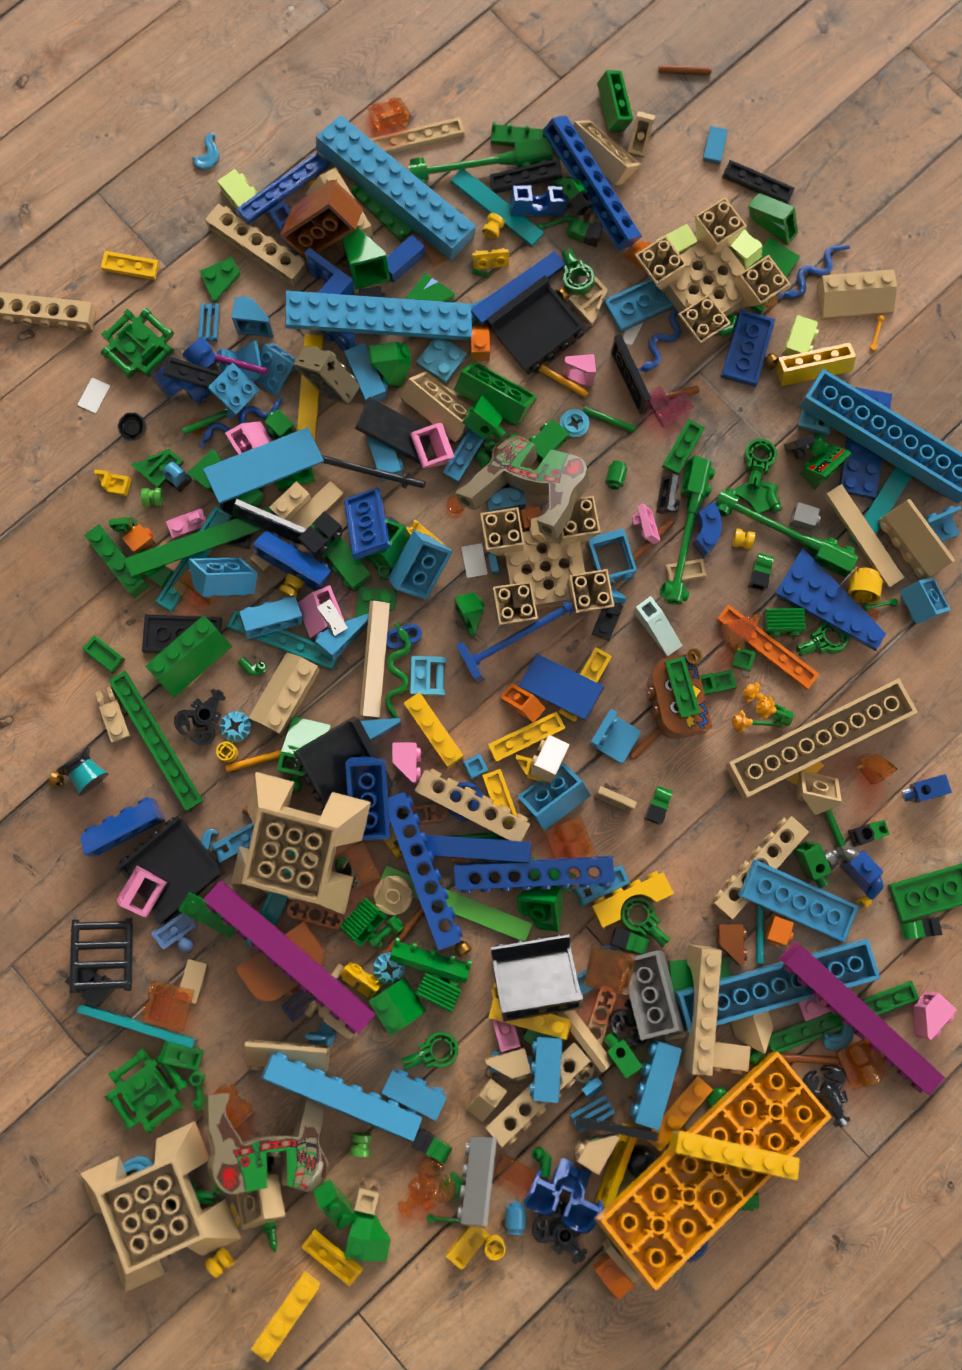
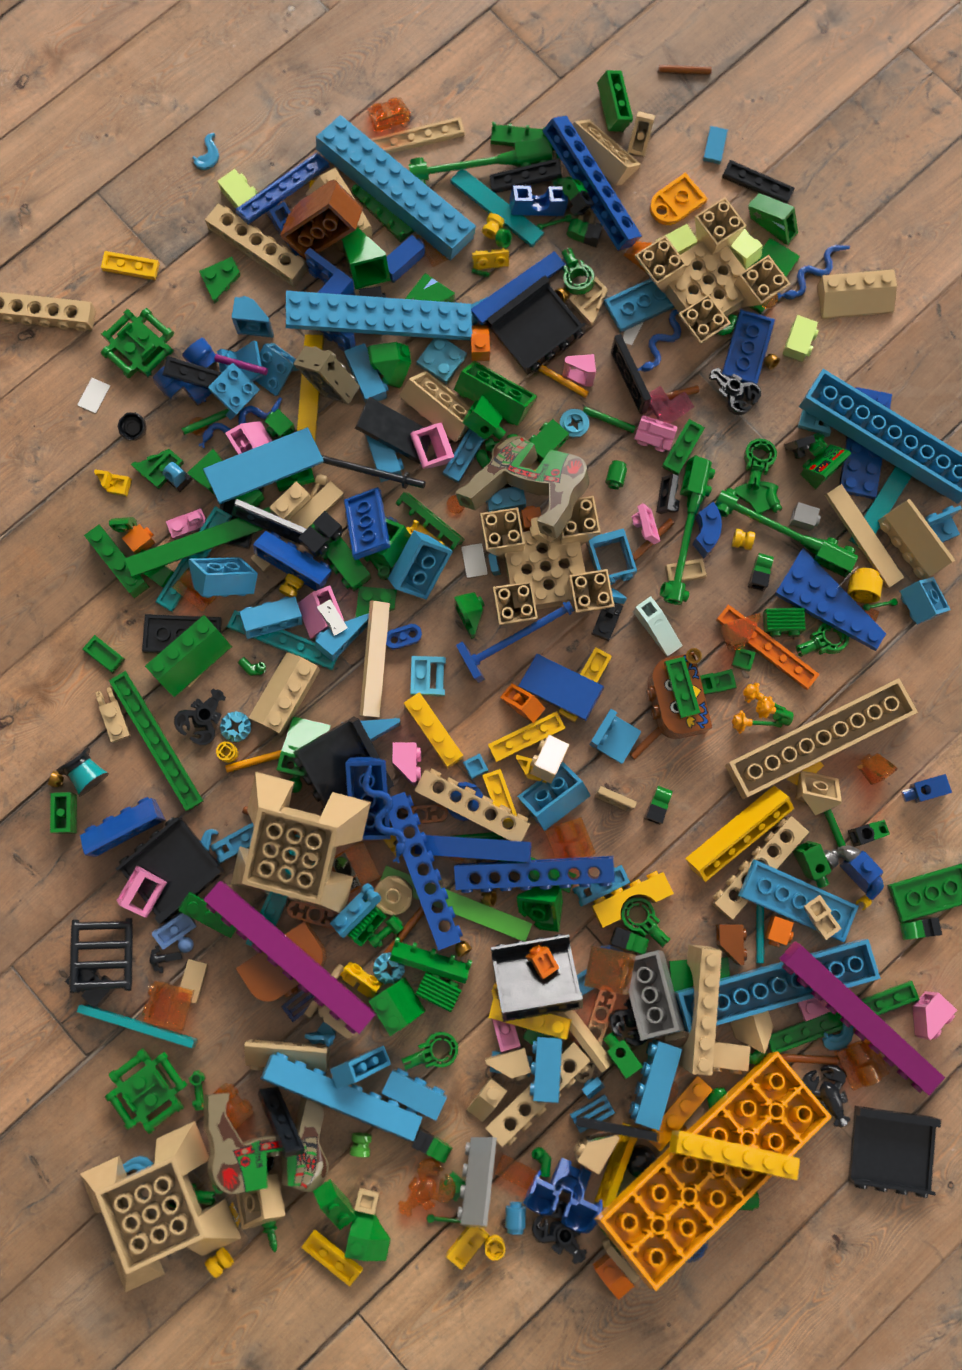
bright green wheel [141,488,164,507] -> none
green plate [159,1041,204,1070] -> none
dark azure tile [198,303,220,341] -> none
yellow arch [251,1271,321,1362] -> none
green animal [385,622,411,718] -> none
yellow brick [776,343,856,386] -> none
light orange hinge [869,315,885,351] -> none
none -> green brick [50,792,77,834]
none -> black piece [149,945,182,974]
none -> black tile [258,1087,305,1158]
none -> tan hand [310,474,328,498]
none -> dark azure plate [330,883,382,938]
none -> dark azure brick [330,1045,391,1089]
none -> blue animal [363,765,405,863]
none -> green hinge [395,492,465,551]
none -> pearl gold hinge [481,891,497,907]
none -> green tile [495,229,512,248]
none -> orange bracket [526,945,559,979]
none -> bright pink brick [634,415,677,452]
none -> light orange tile [650,172,708,225]
none -> yellow brick [685,786,794,882]
none -> black animal [709,368,761,415]
none -> tan slope [803,895,842,940]
none -> black panel [848,1106,941,1198]

